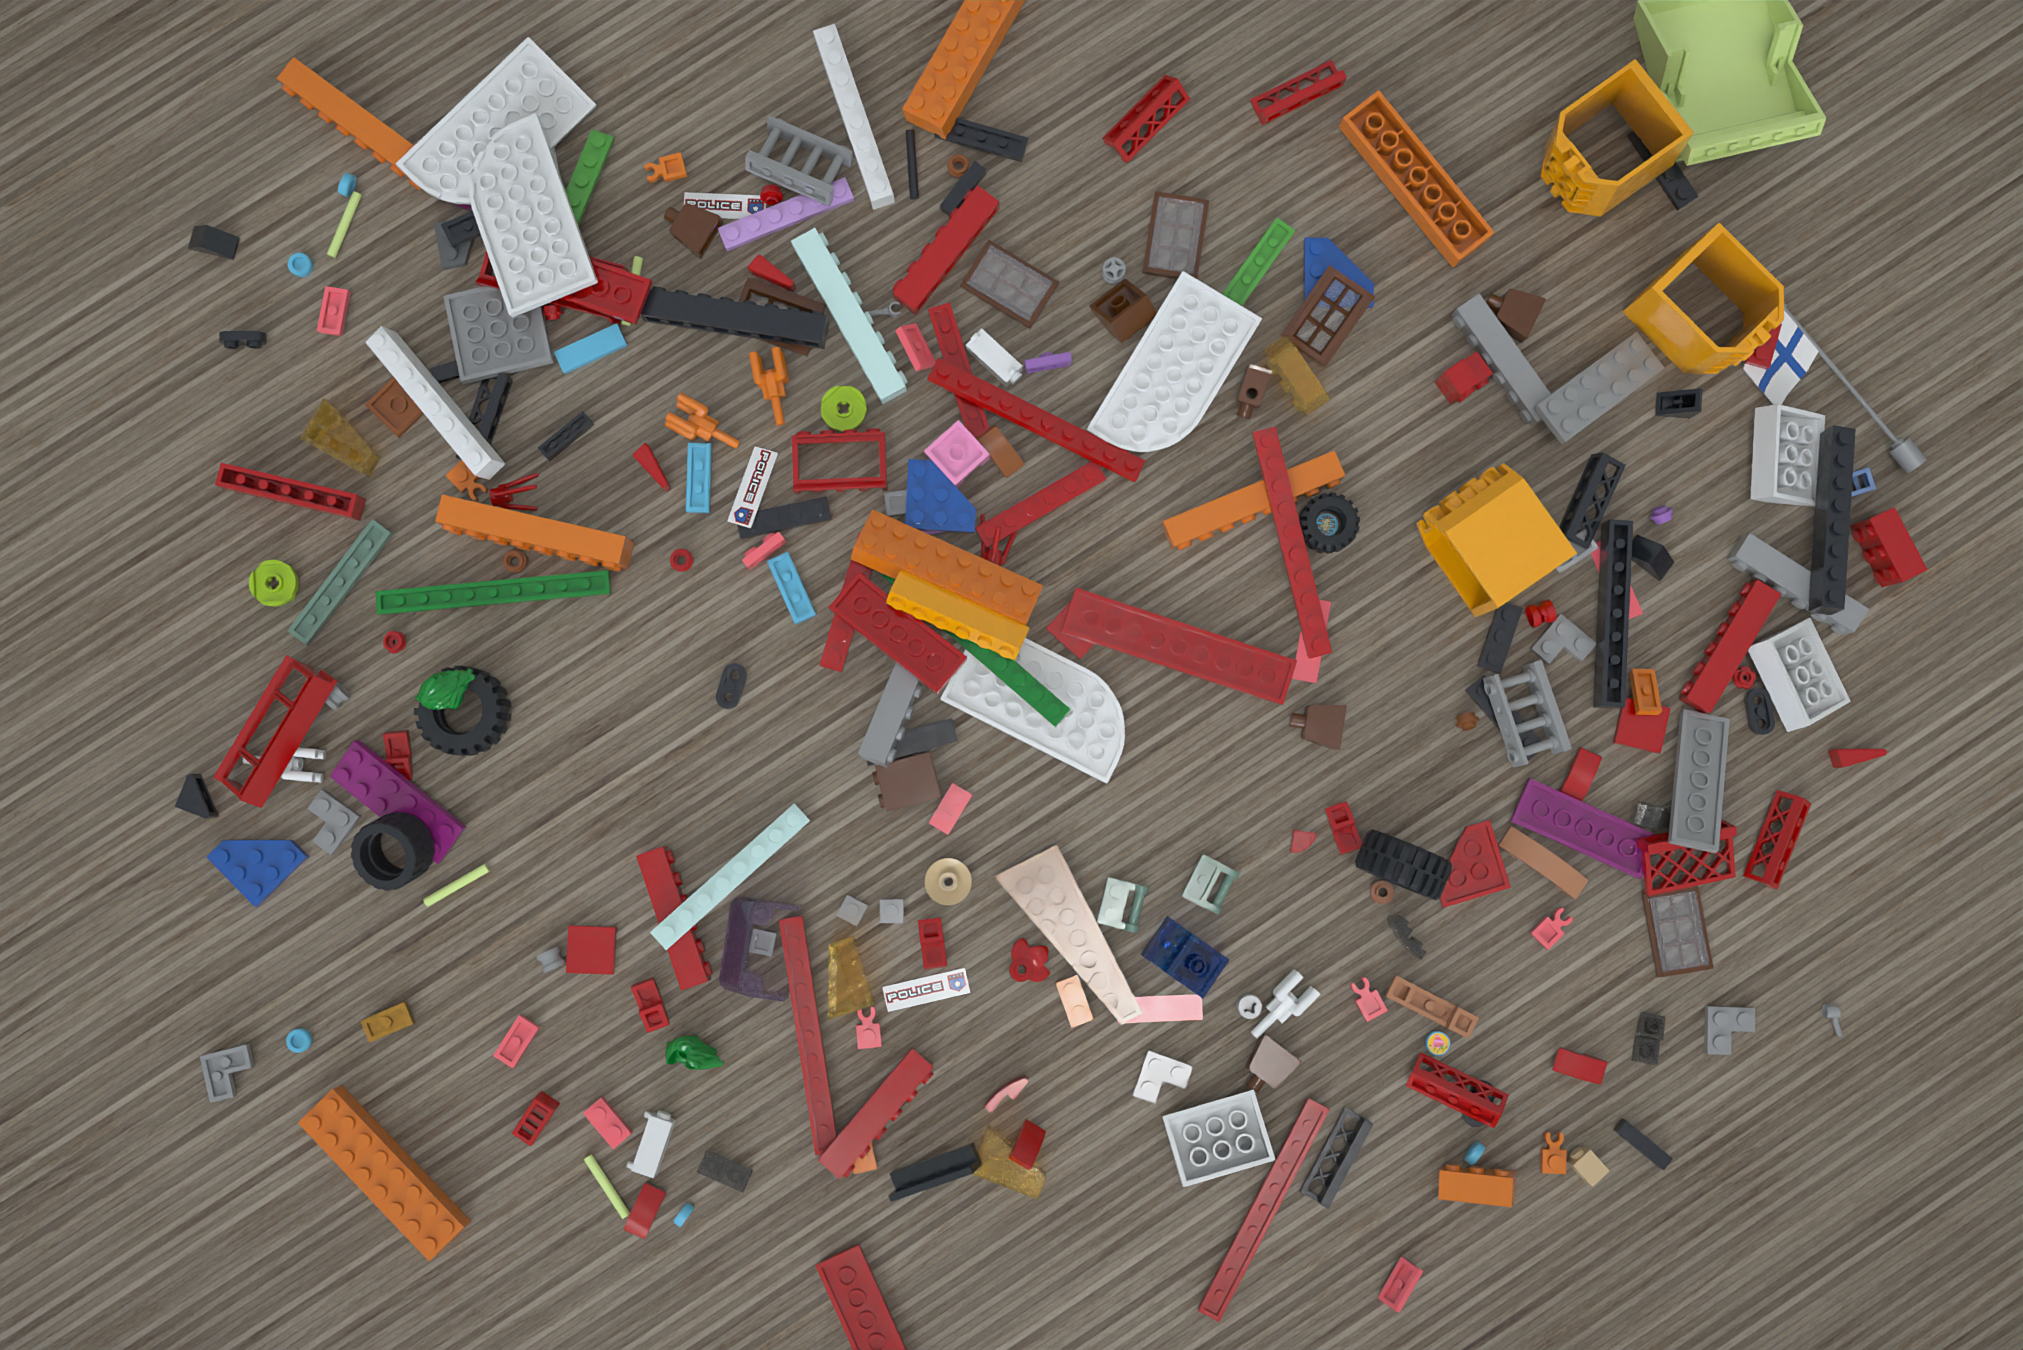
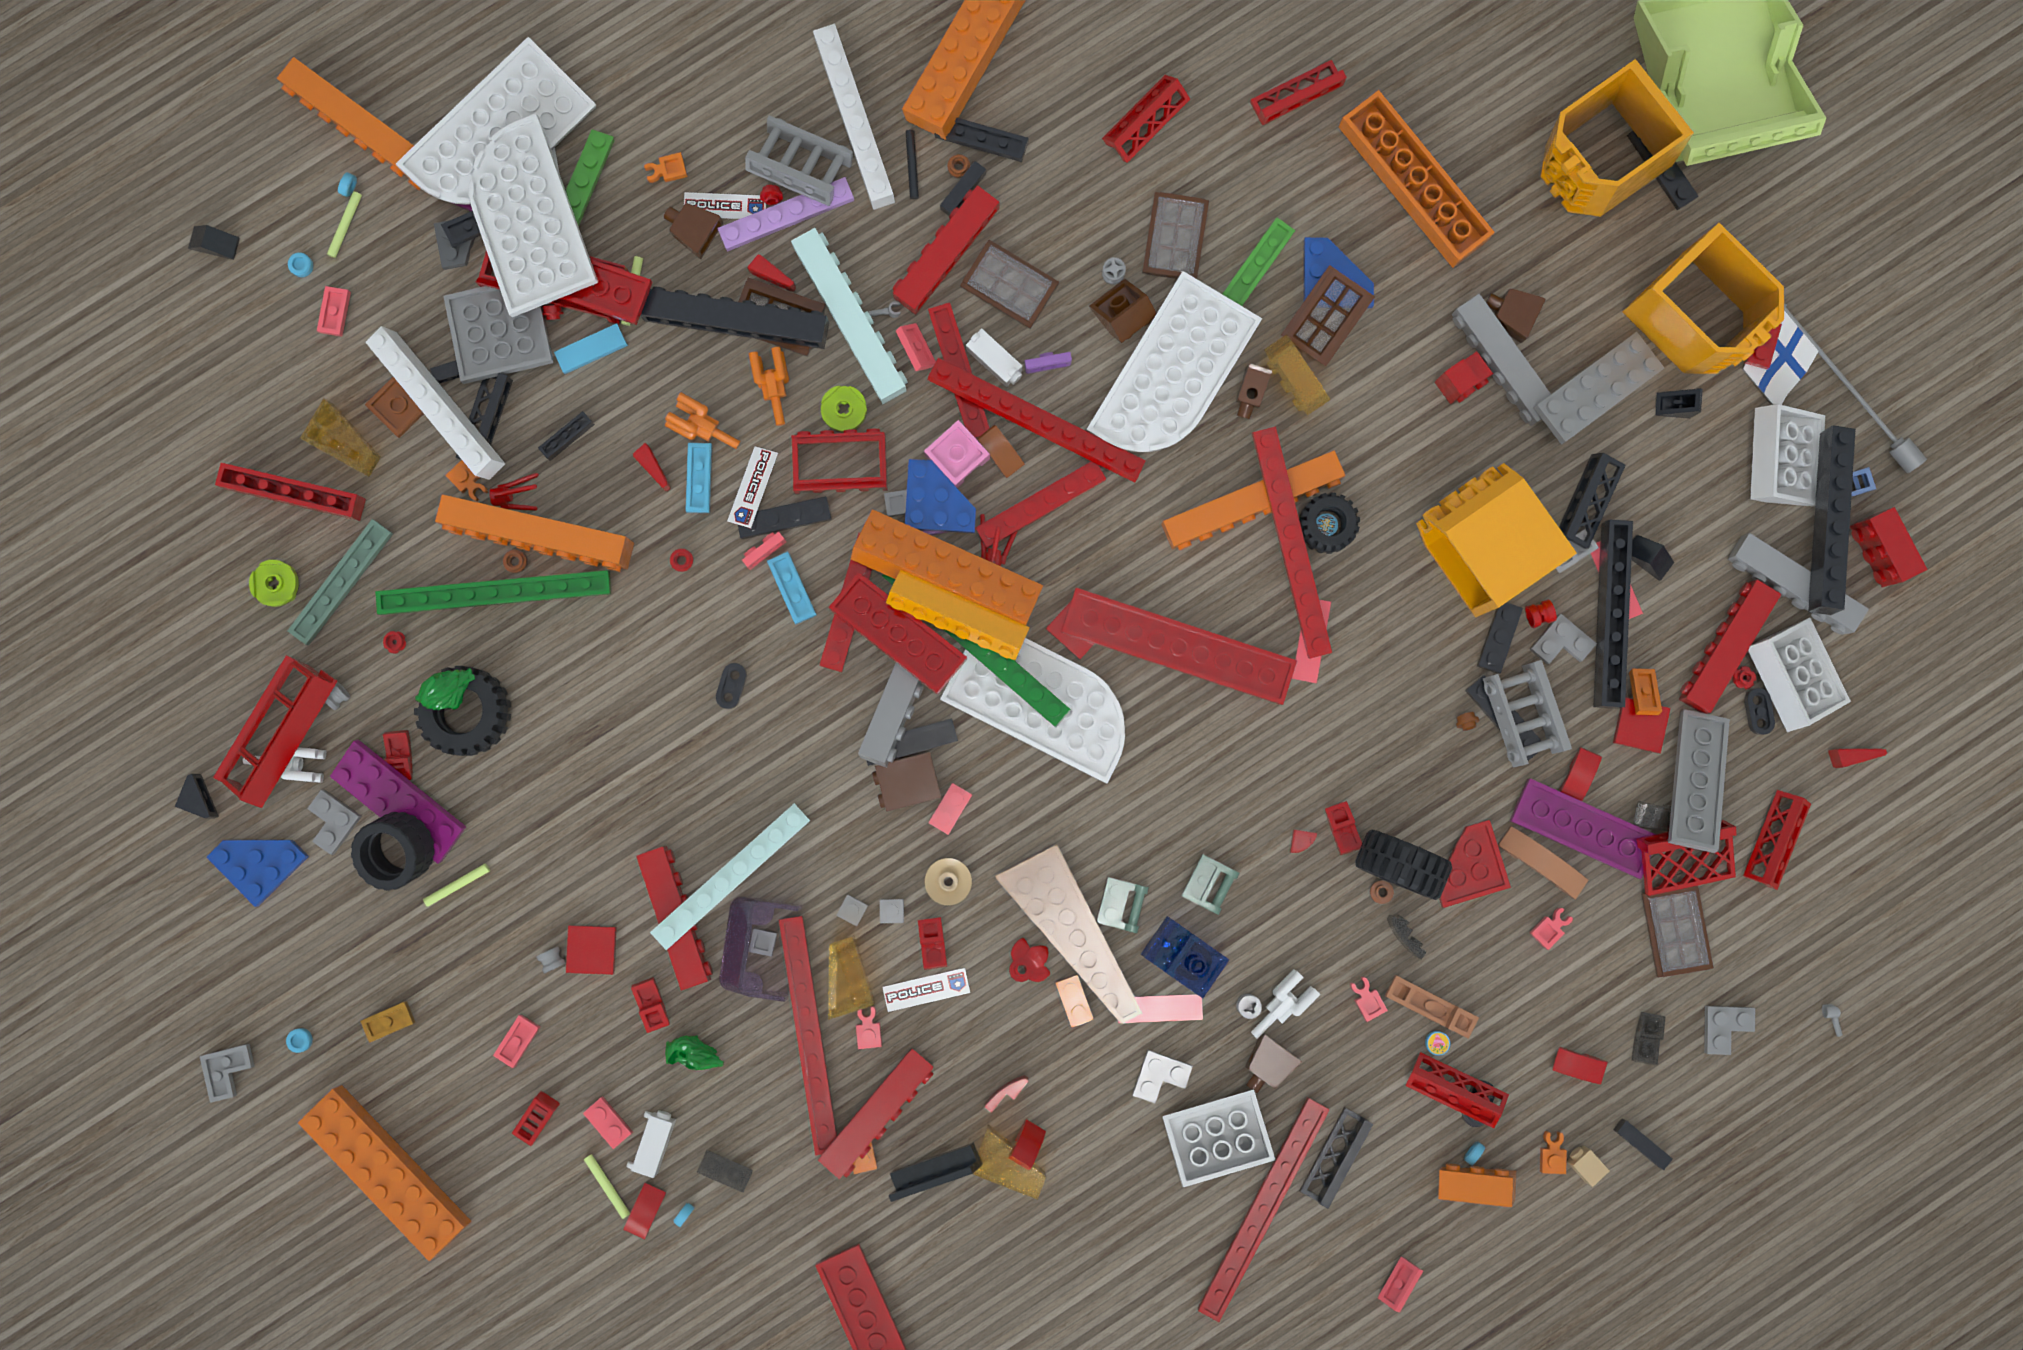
black plate [219,331,267,349] -> none
reddish brown torso [1289,705,1347,750] -> none
medium lavender plate [1649,505,1673,524] -> none

